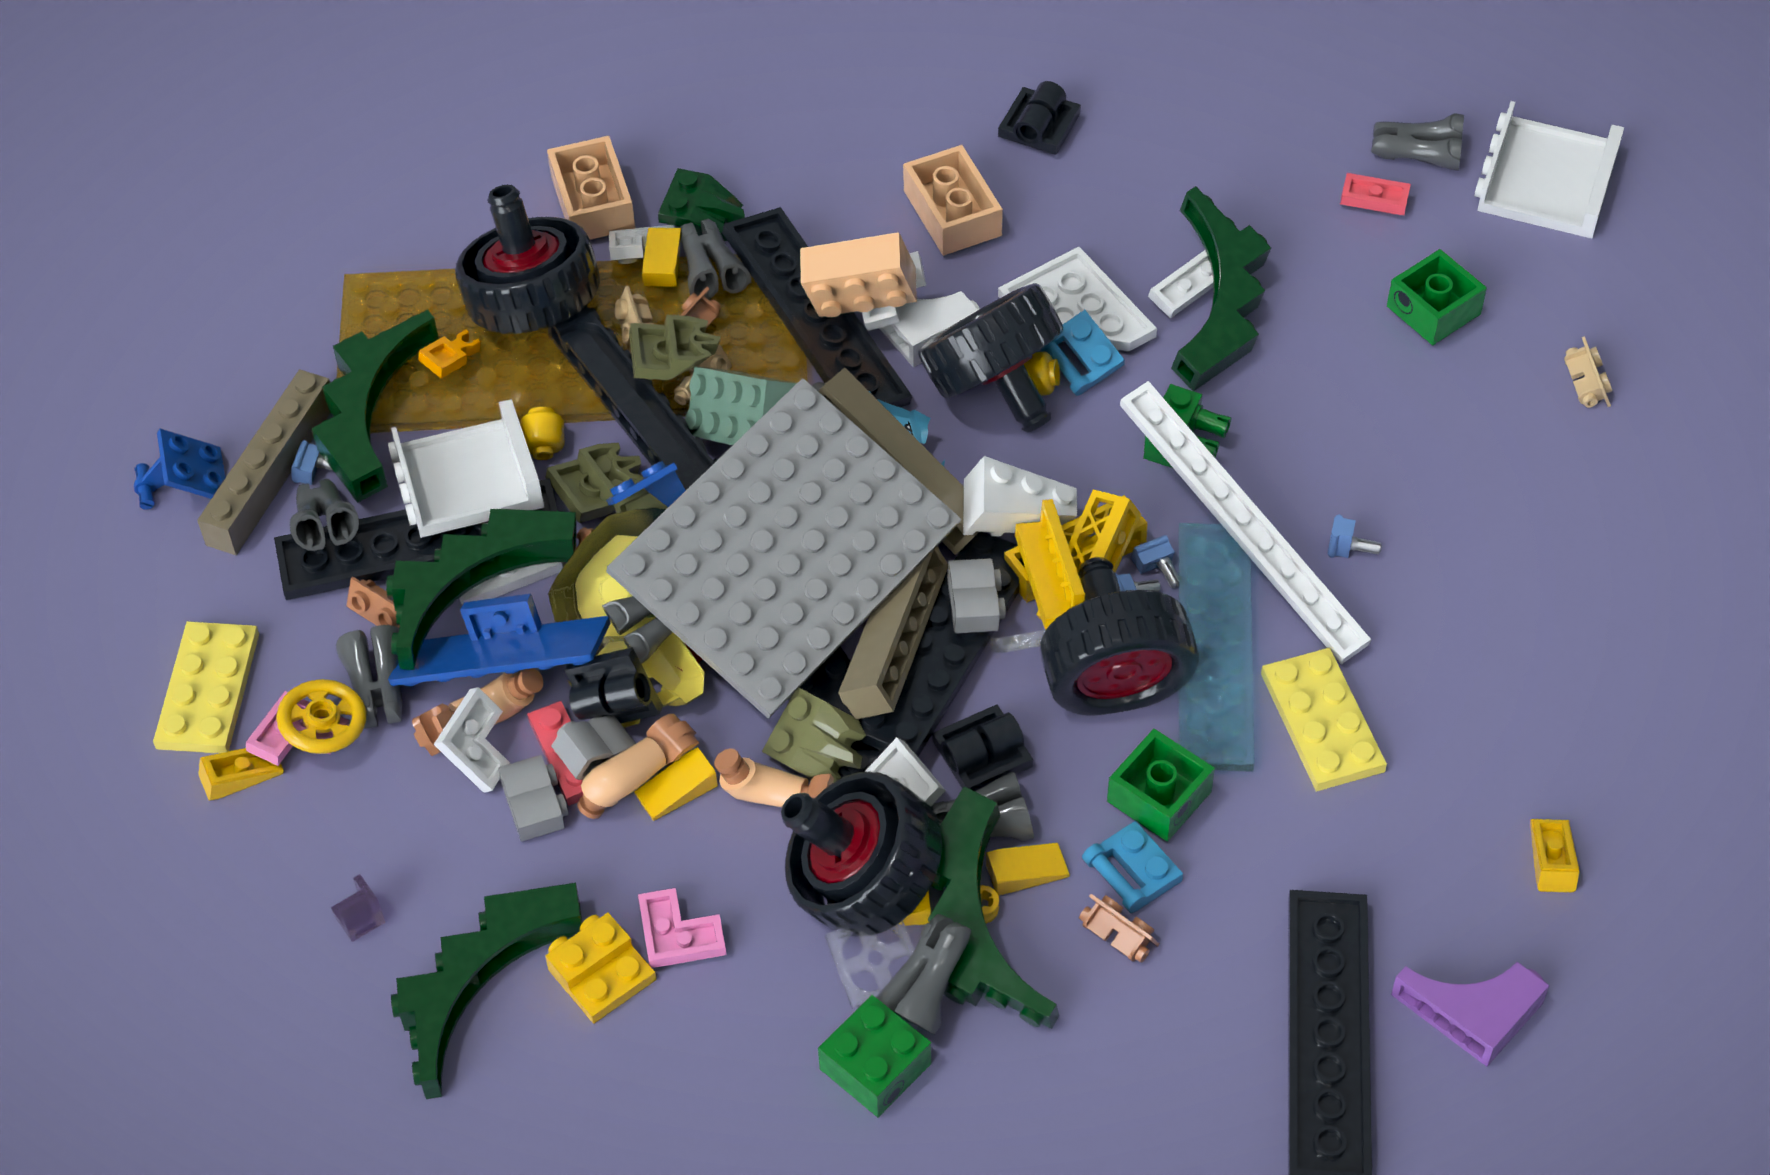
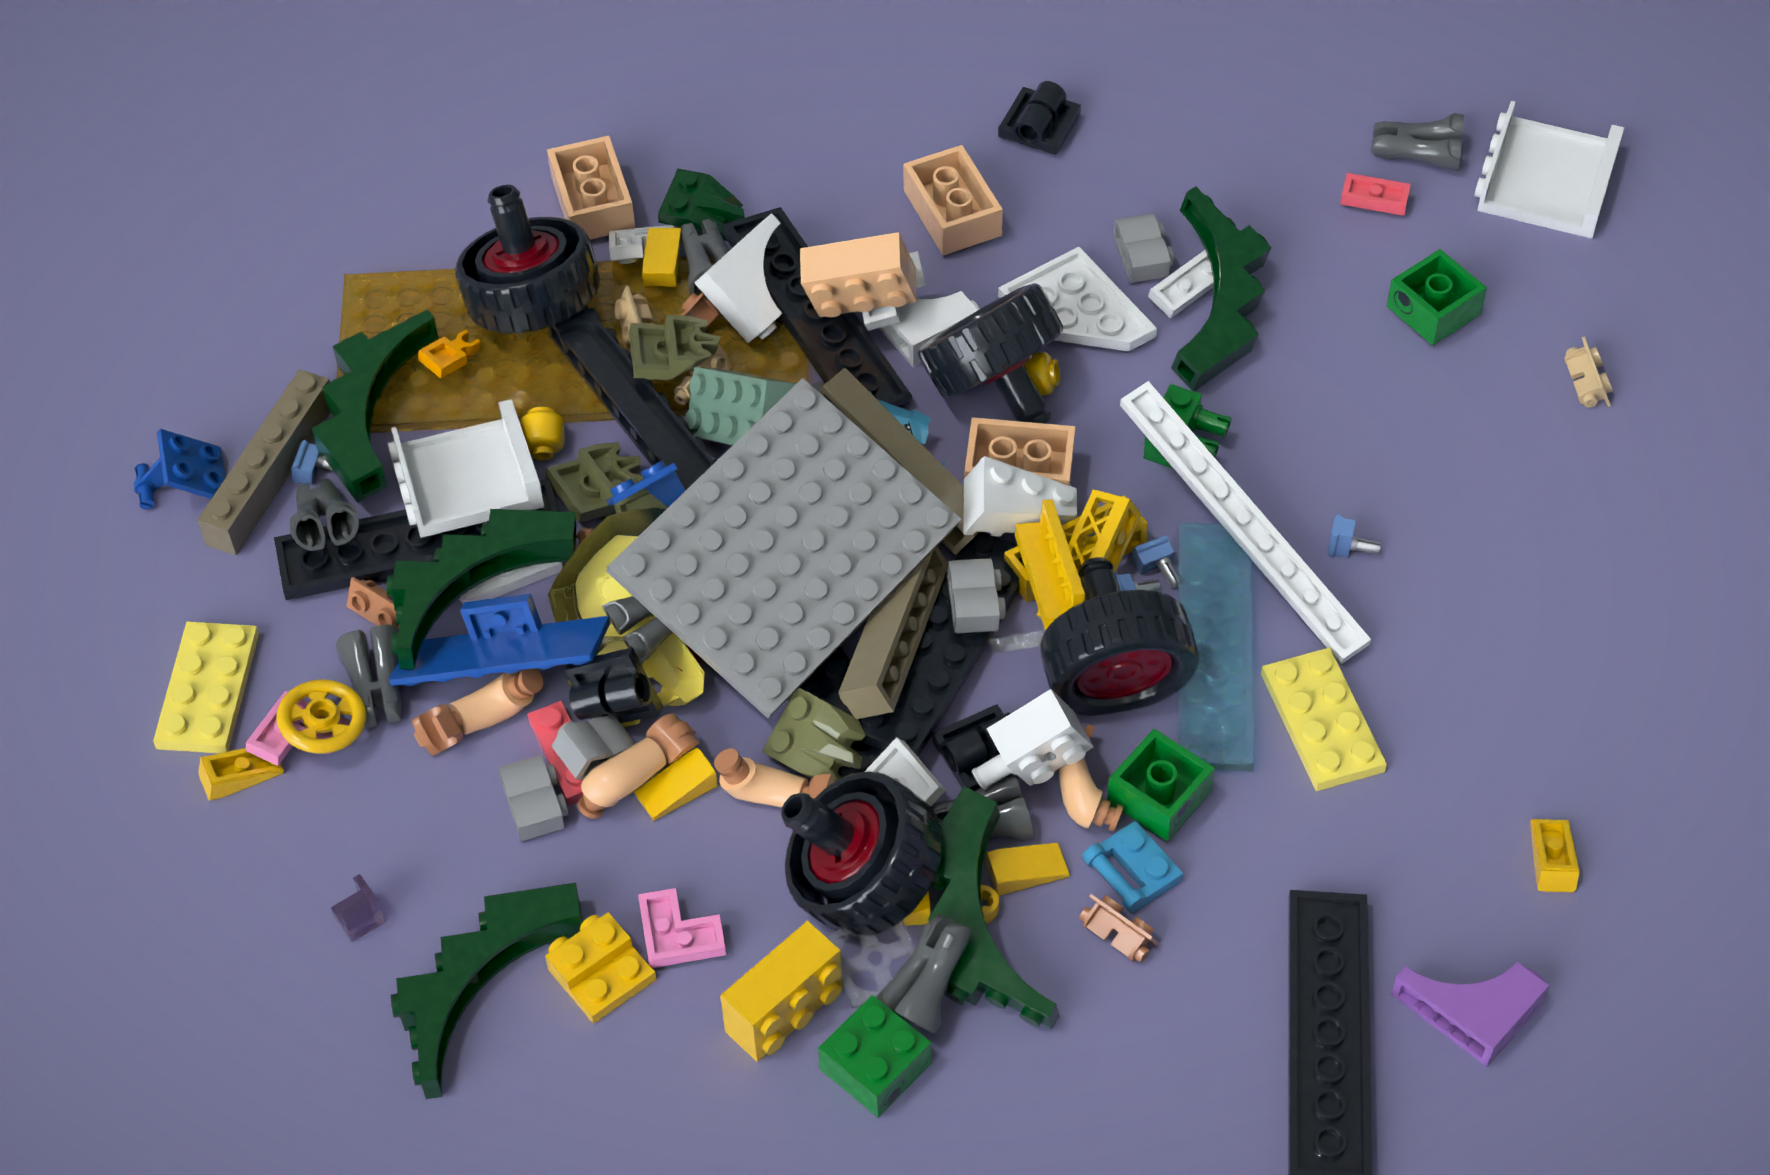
white plate [434,687,510,793] -> none
dark azure plate [1040,310,1125,396] -> none
none -> white arch [694,213,782,343]
none -> yellow brick [720,920,843,1062]
none -> light nougat brick [964,417,1075,486]
none -> white brick [972,689,1094,791]
none -> light nougat piece [1058,724,1123,831]
none -> light grey brick [1113,213,1174,283]

